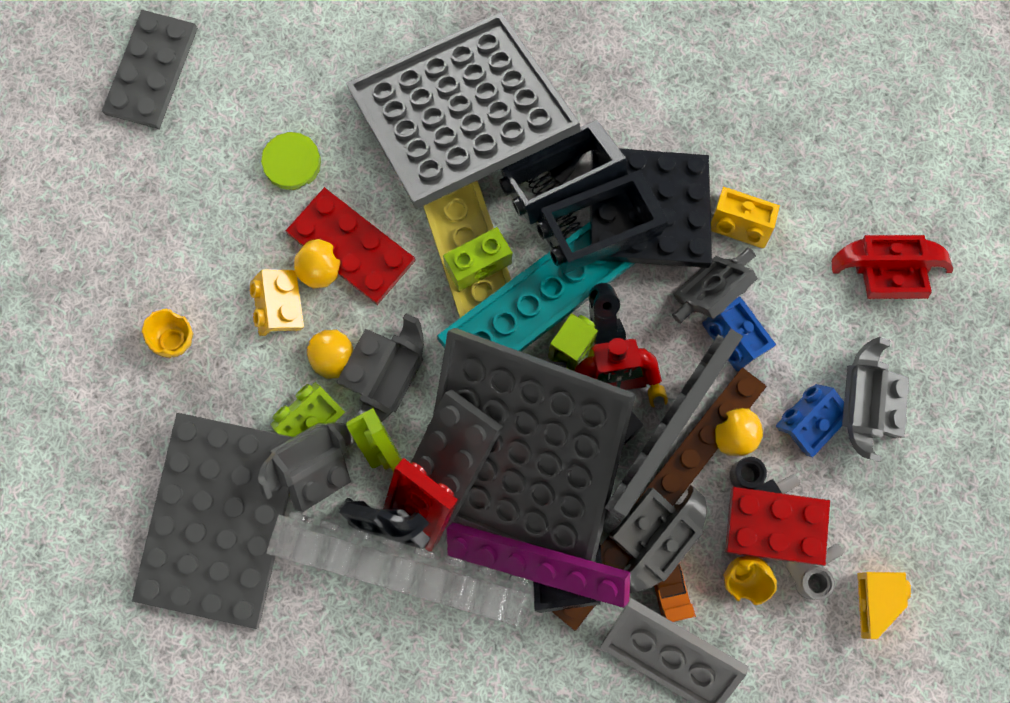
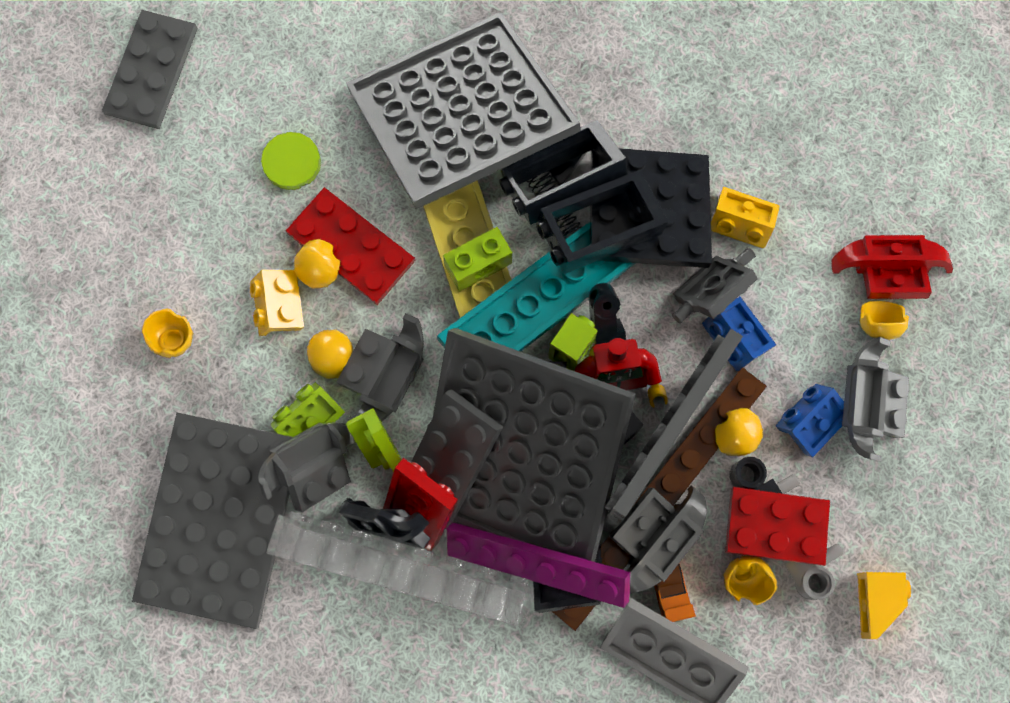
none -> yellow hair [860,301,909,340]

